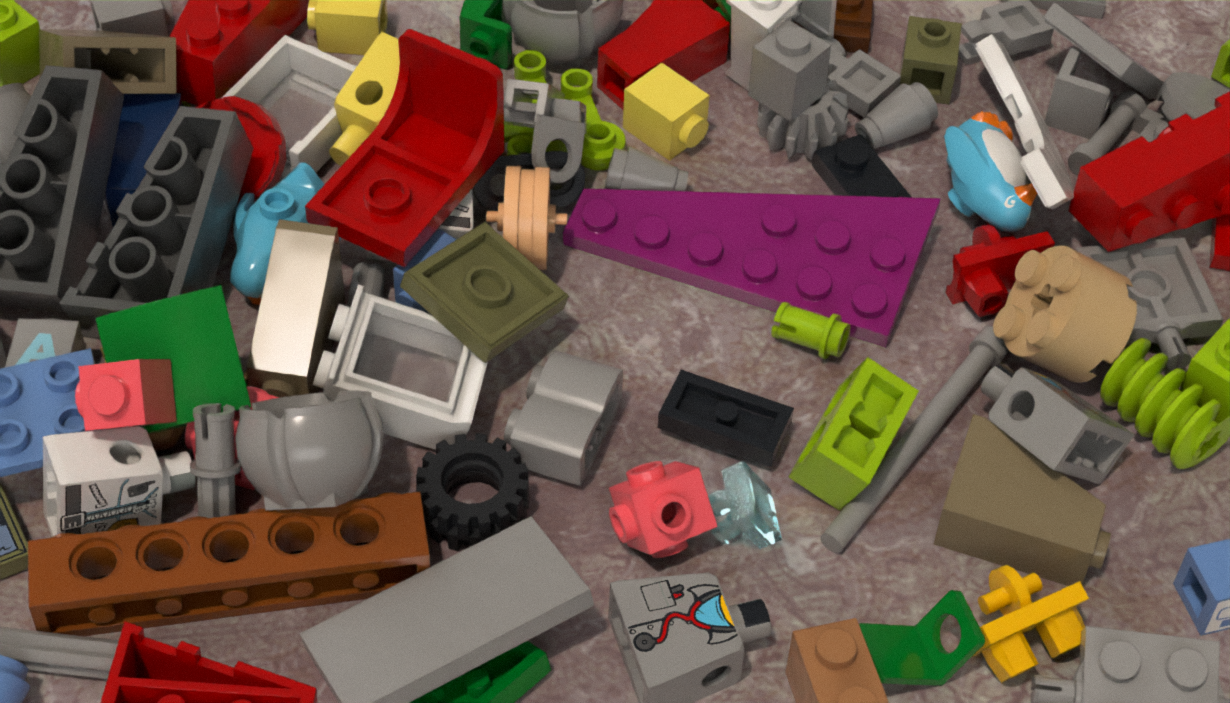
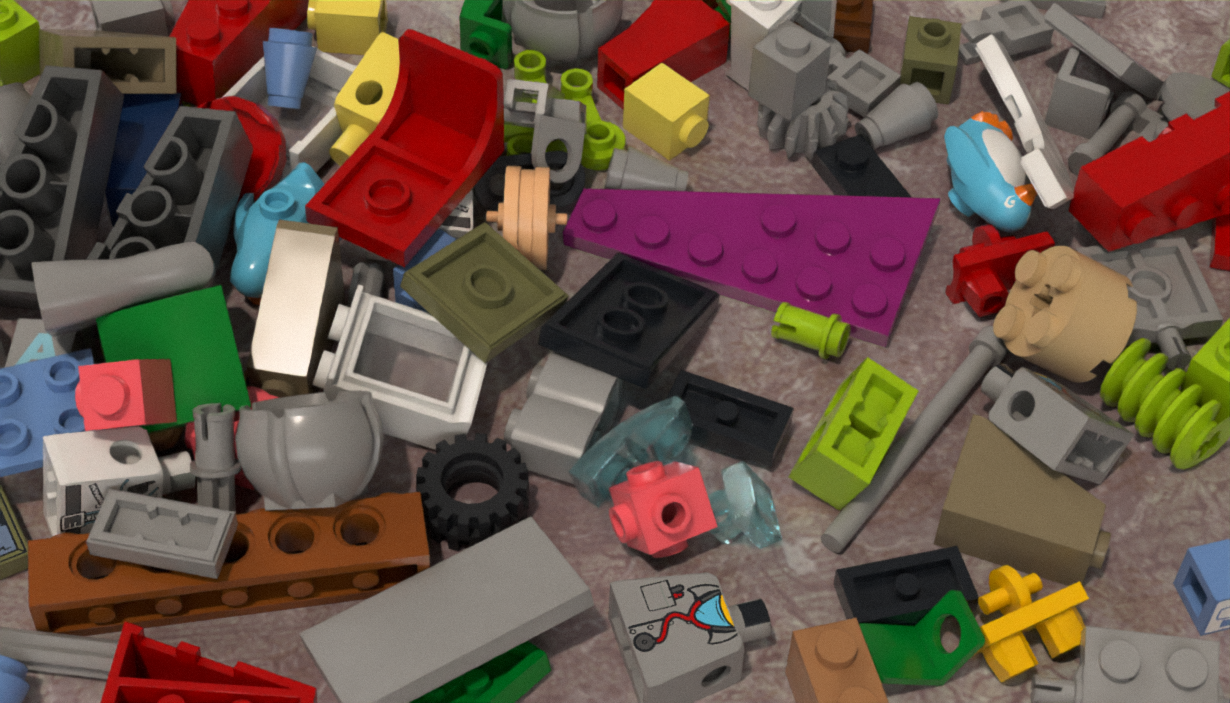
none -> light grey piece [32,242,215,338]
none -> light grey plate [86,488,238,579]
none -> medium blue cone [263,28,317,109]
none -> black tile [538,253,720,389]
none -> clear light blue slope [568,396,693,508]
none -> black plate [833,546,979,626]

